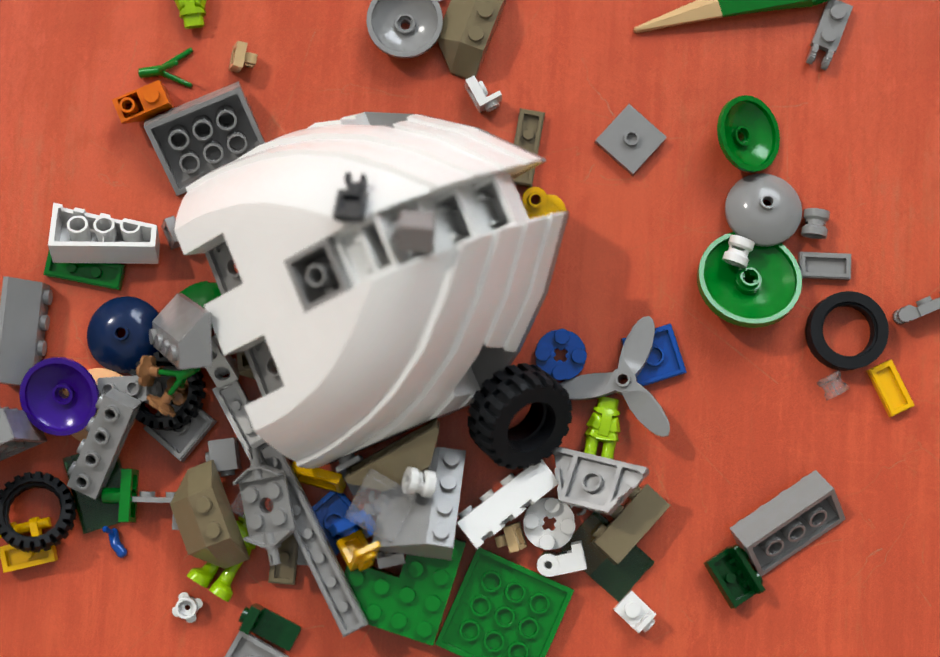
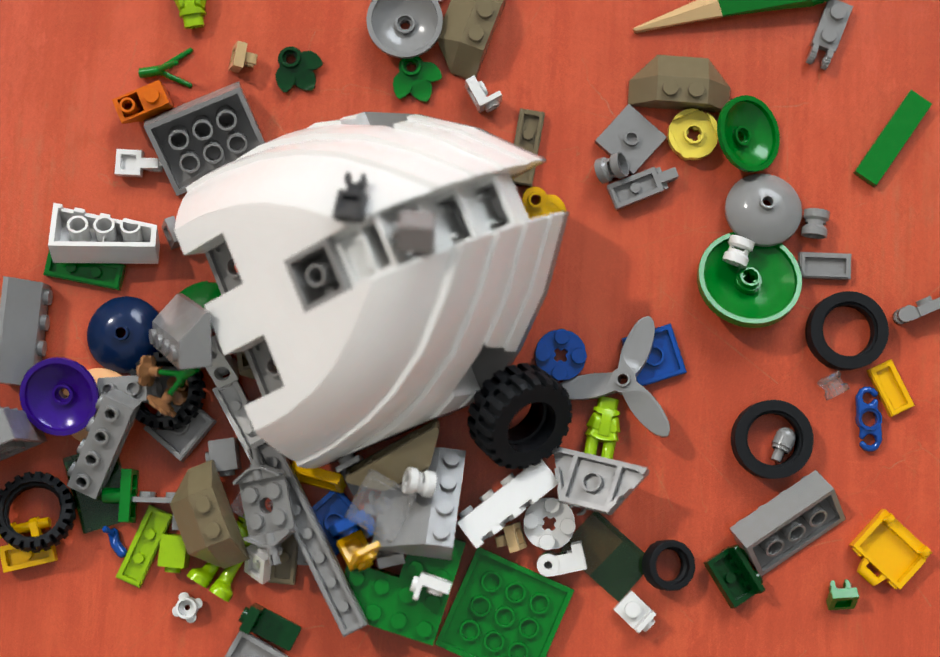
dark tan brick [591,484,671,565] -> none
none -> white plate [114,149,163,177]
none -> lime tile [116,505,173,588]
none -> lime brick [157,533,190,573]
none -> white bracket [244,544,283,585]
none -> dark green plate [275,46,323,93]
none -> green plate [393,56,442,102]
none -> white bracket [409,571,452,600]
none -> light grey wheel [594,152,629,184]
none -> light grey hinge [606,167,679,210]
none -> dark tan wedge [627,55,730,113]
none -> black tyre [642,540,695,591]
none -> light yellow plate [667,108,718,160]
none -> black tyre [731,400,814,479]
none -> light grey cylinder [771,427,796,463]
none -> tile [826,579,859,610]
none -> yellow piece [849,509,932,590]
none -> green tile [853,90,932,187]
none -> blue piece [855,386,882,452]

